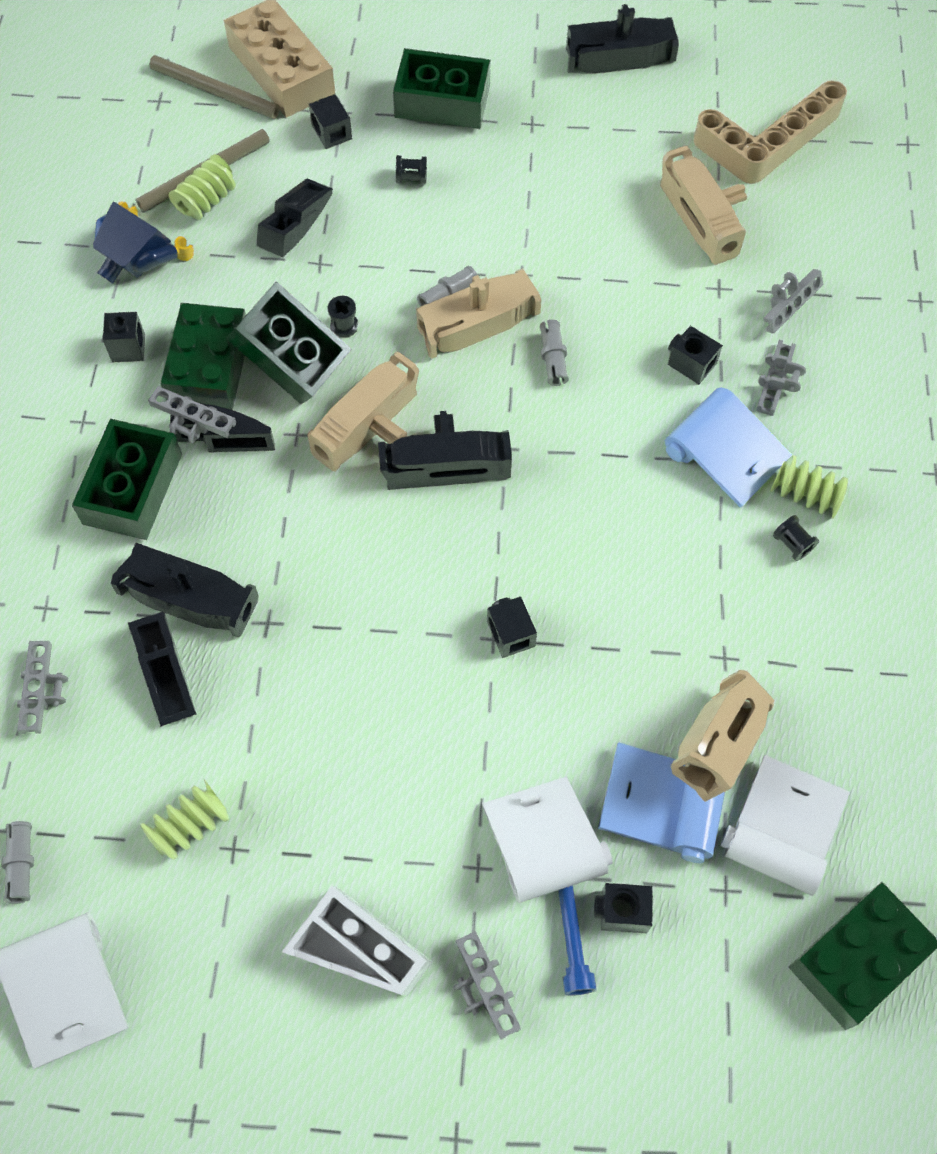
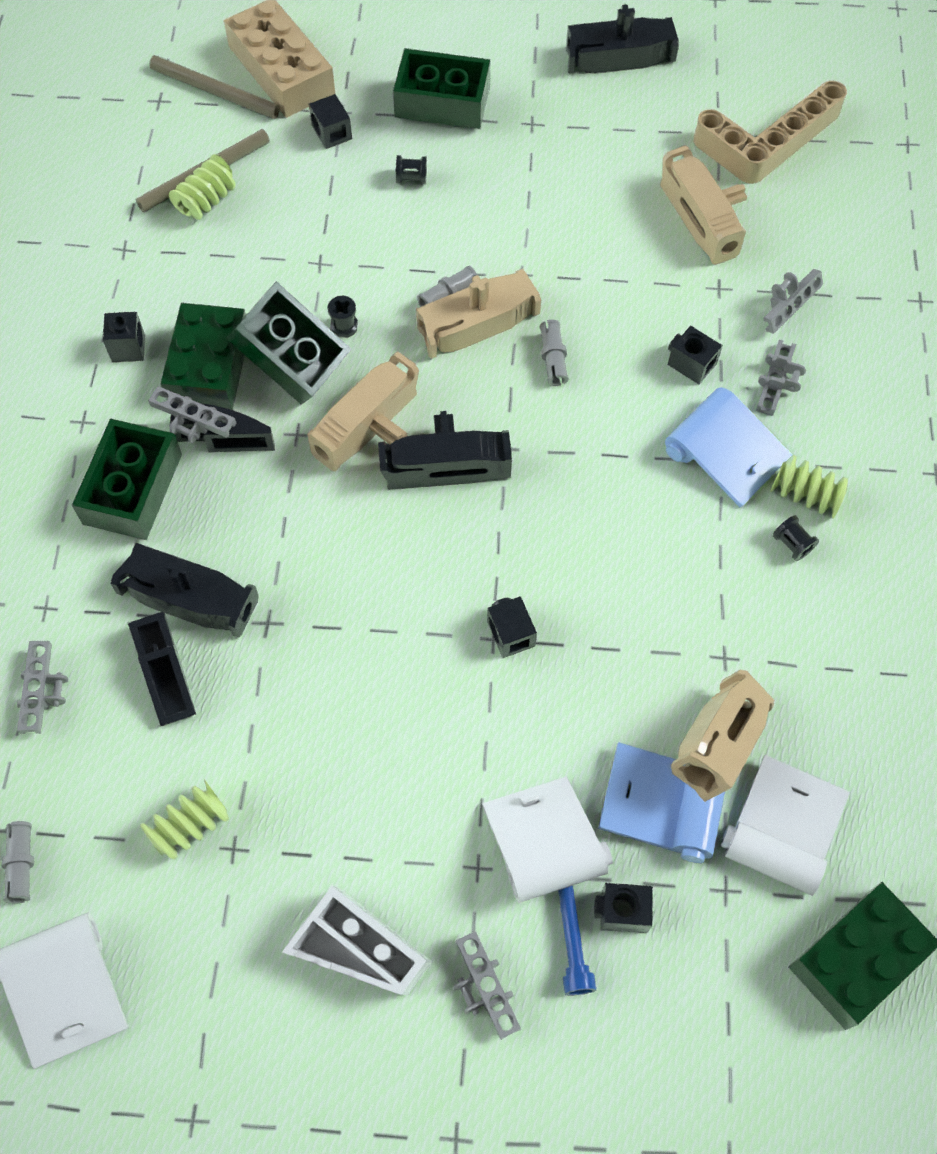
dark blue torso [93,201,194,284] -> none
black slope [256,178,333,257] -> none

